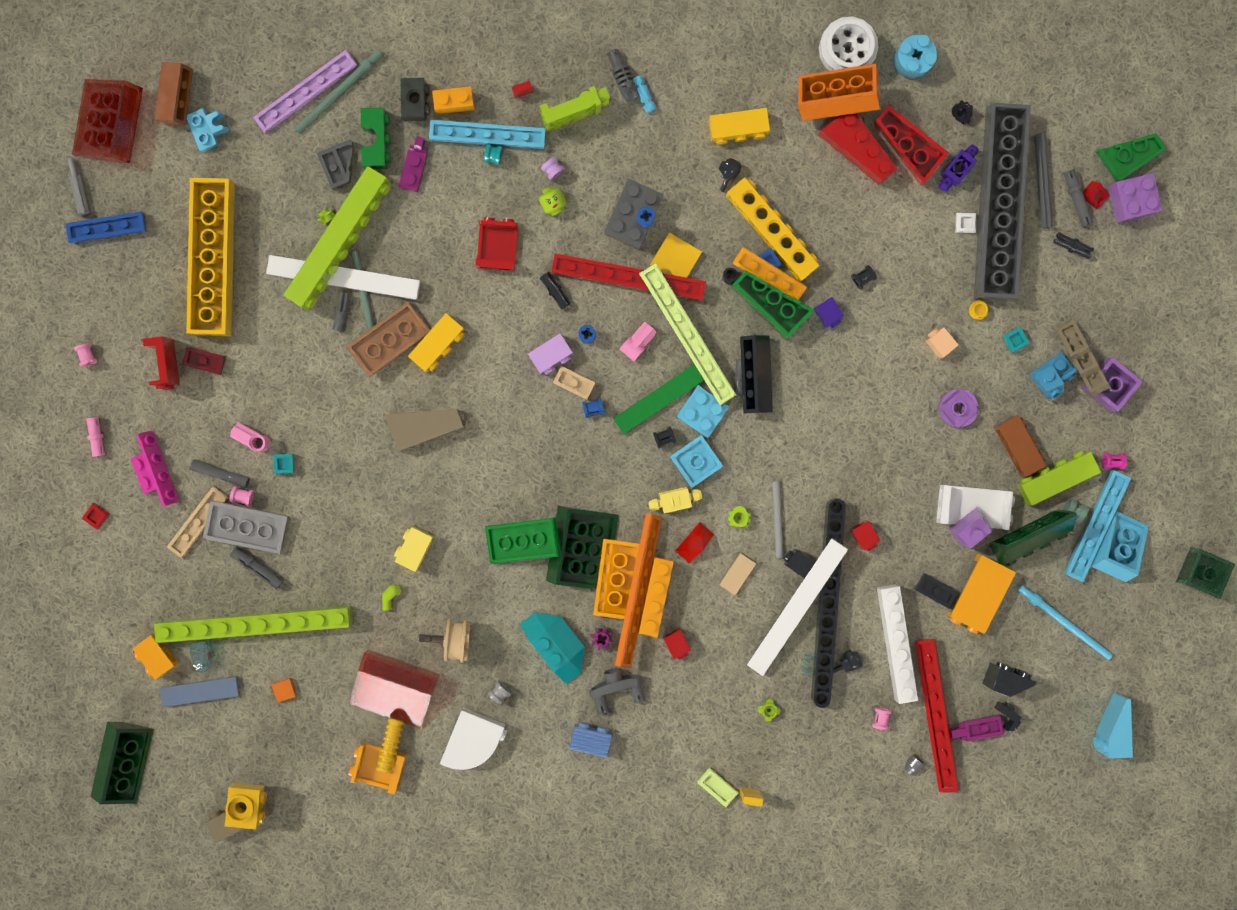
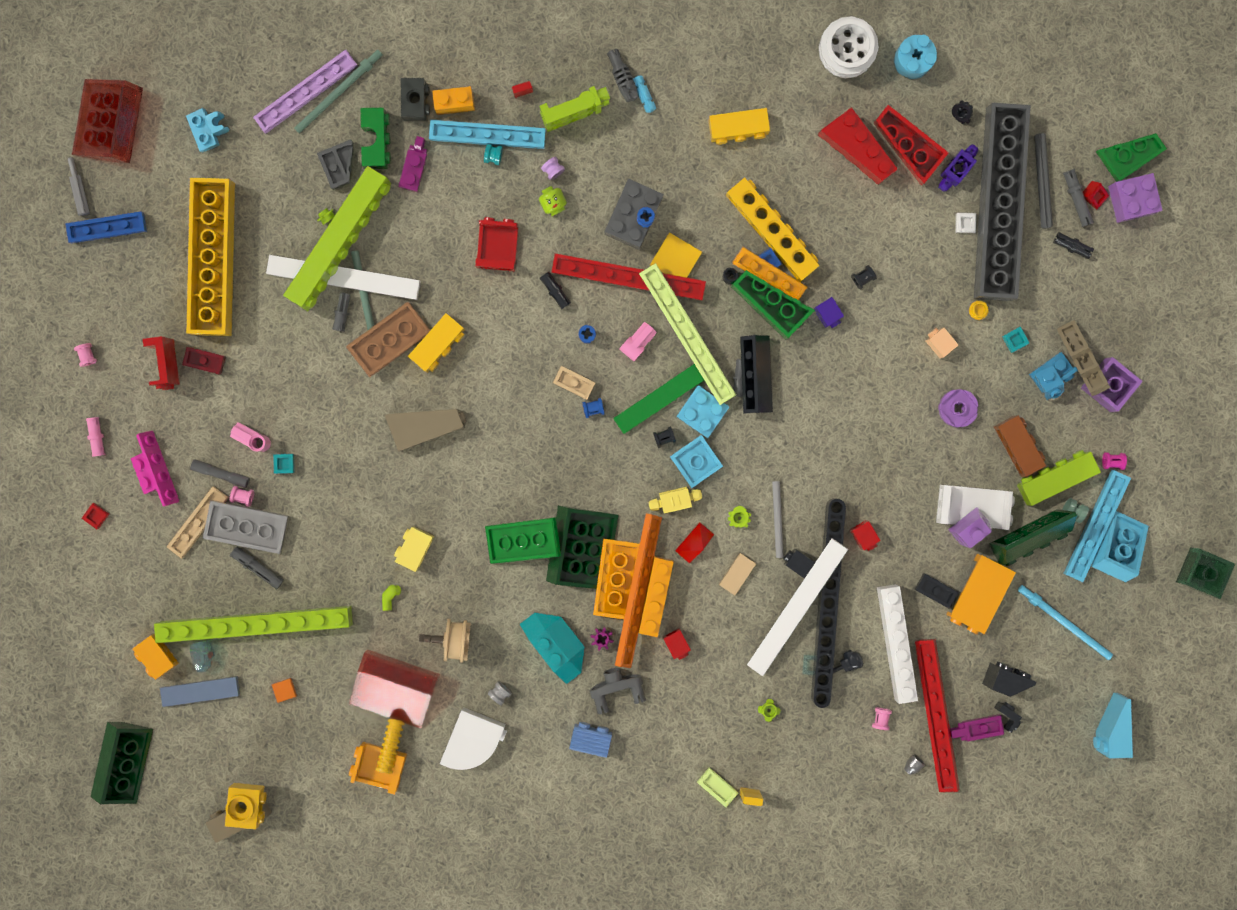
dark orange brick [154,62,193,126] -> none
lavender brick [528,334,573,375] -> none
black piece [719,158,742,192] -> none
orange brick [798,64,880,121] -> none

